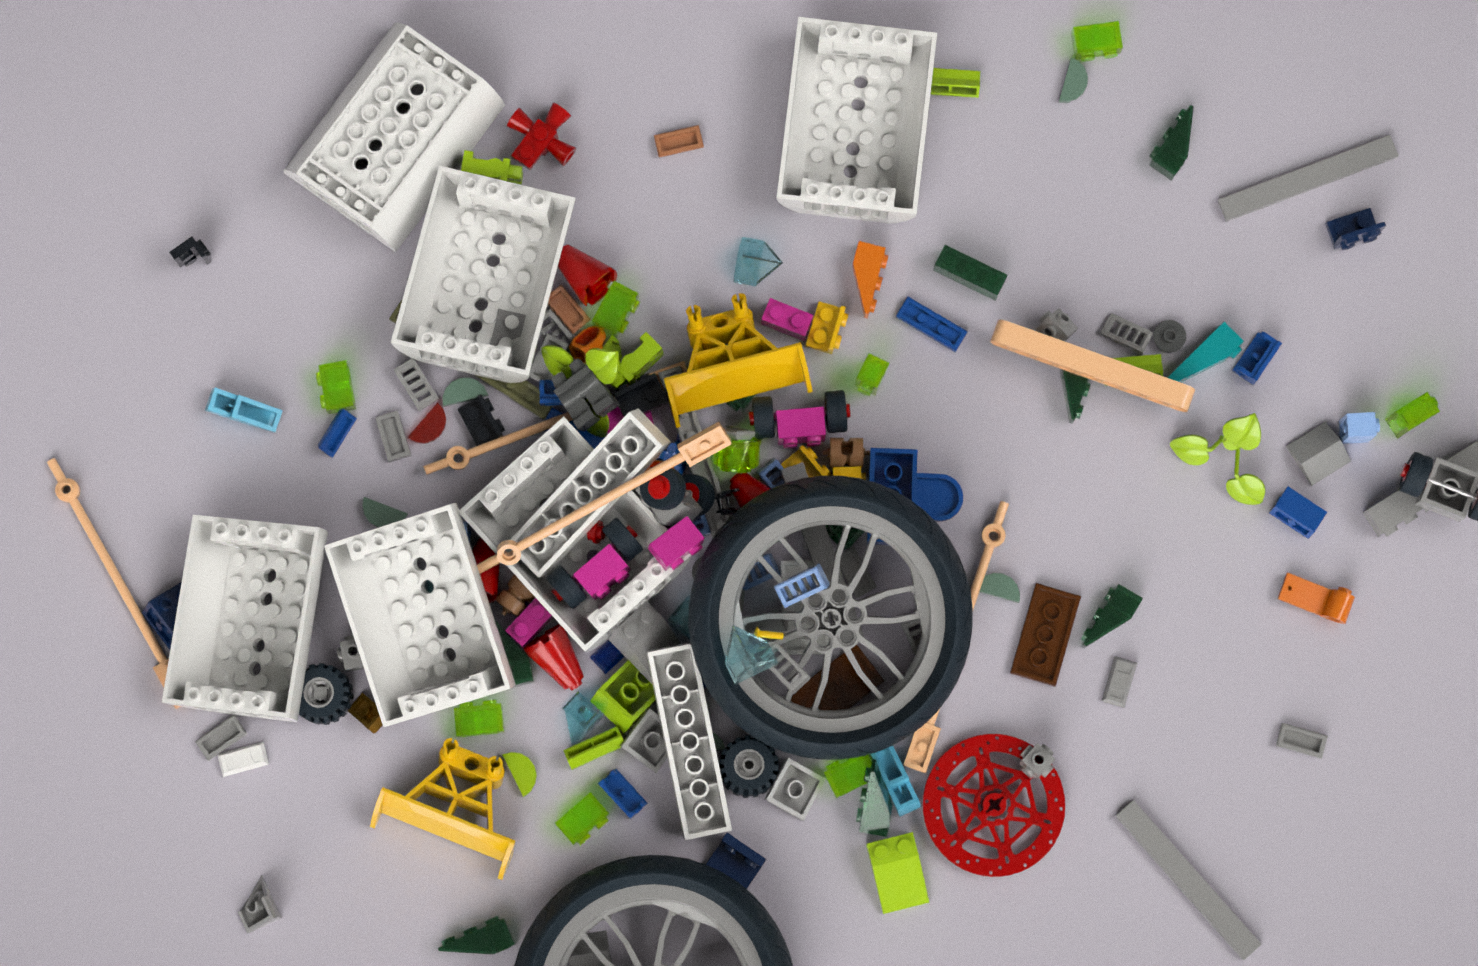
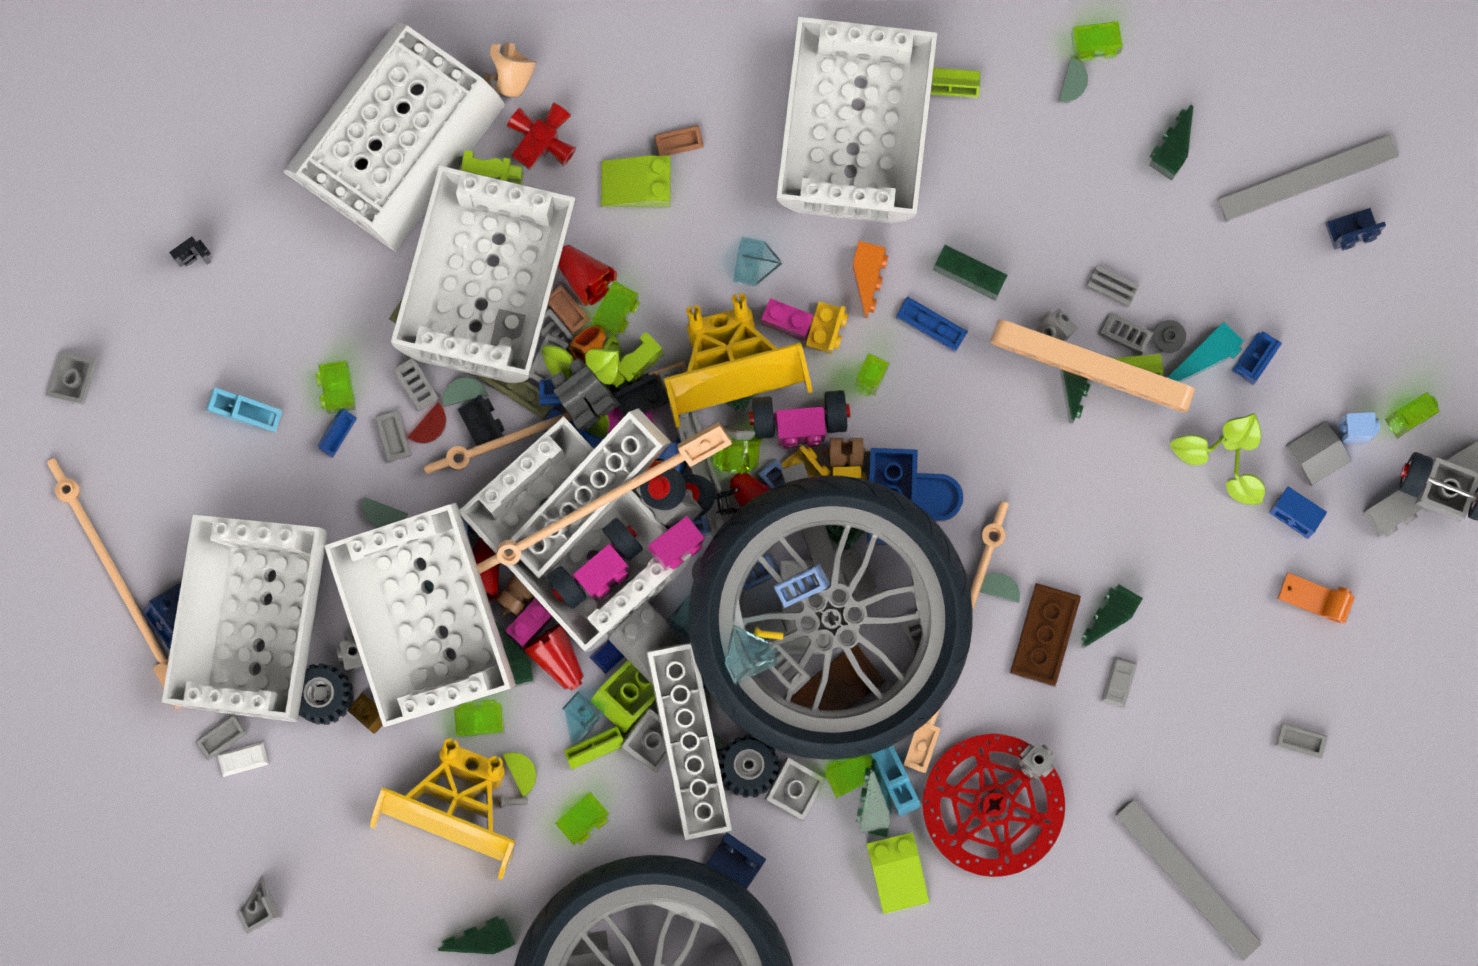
red plate [587,520,606,544] -> none
blue hinge [598,769,648,819] -> none
none -> light grey slope [46,351,98,405]
none -> light nougat piece [484,43,537,98]
none -> light grey piece [499,795,528,809]
none -> lime slope [601,156,671,207]
none -> light grey tile [1087,265,1139,307]

